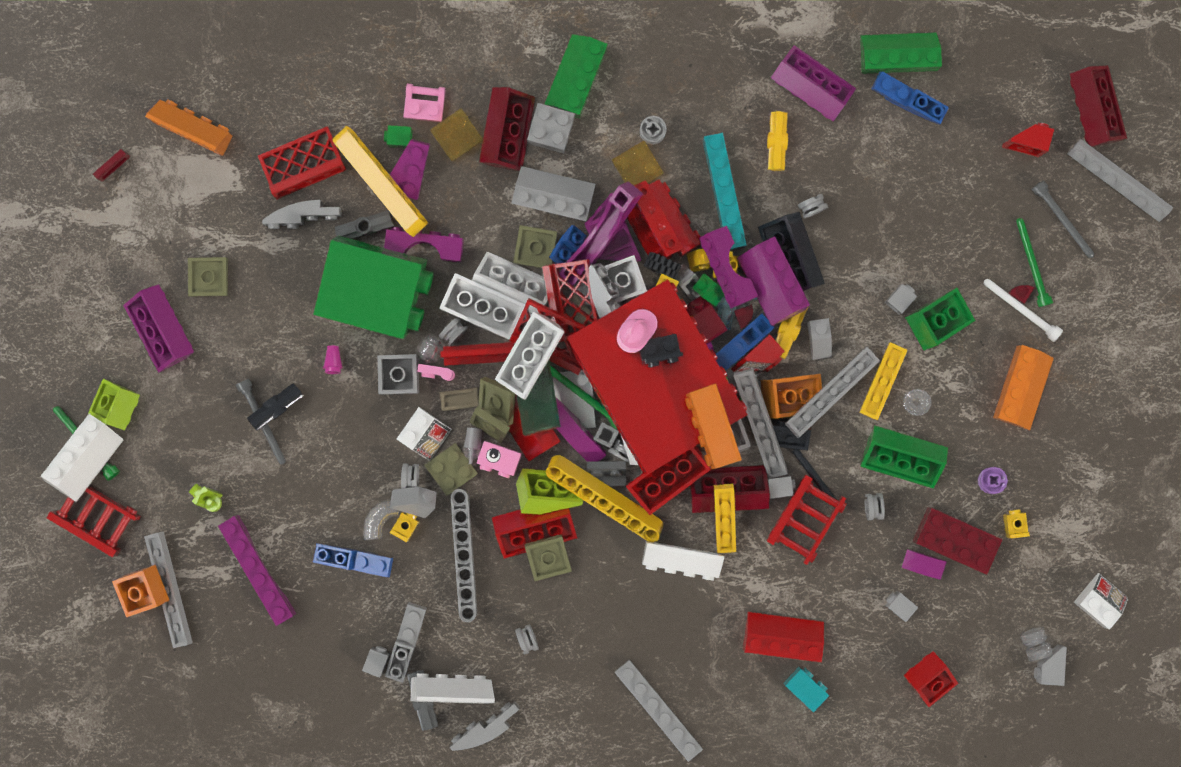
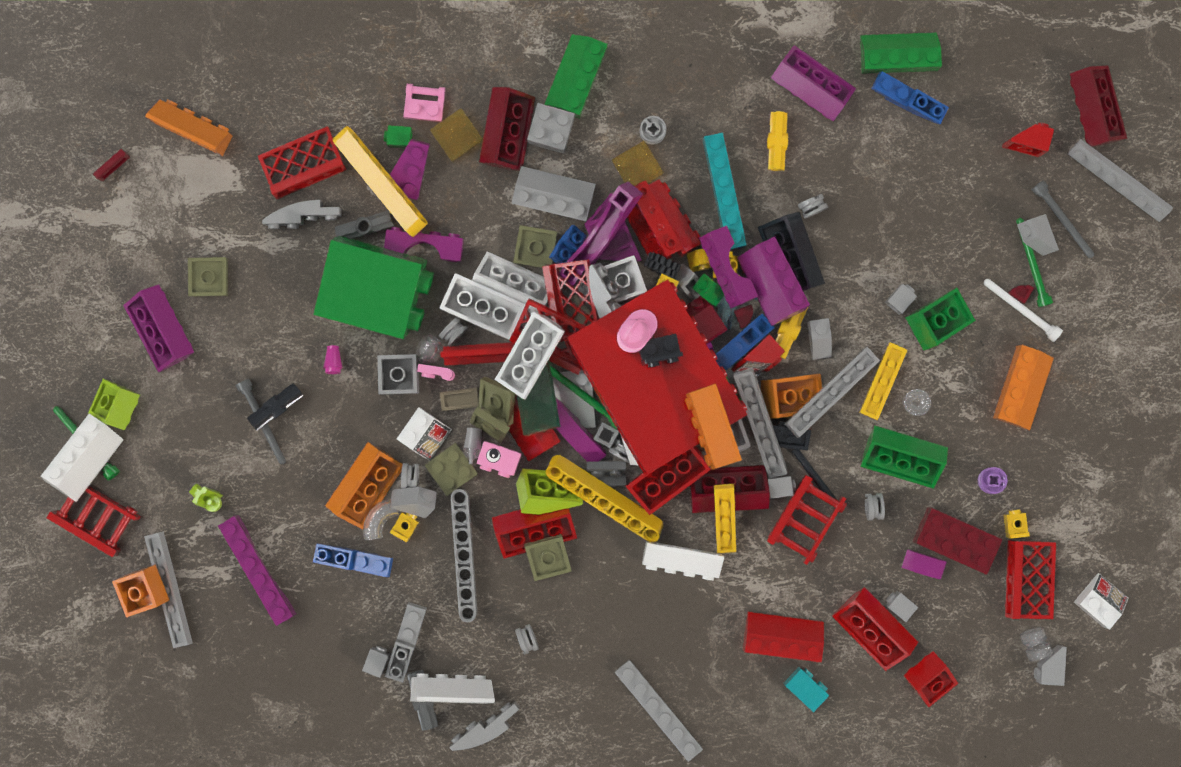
none -> orange slope [325,442,403,530]
none -> red slope [832,587,918,671]
none -> red fence [1005,540,1056,619]
none -> light grey slope [1017,214,1059,256]

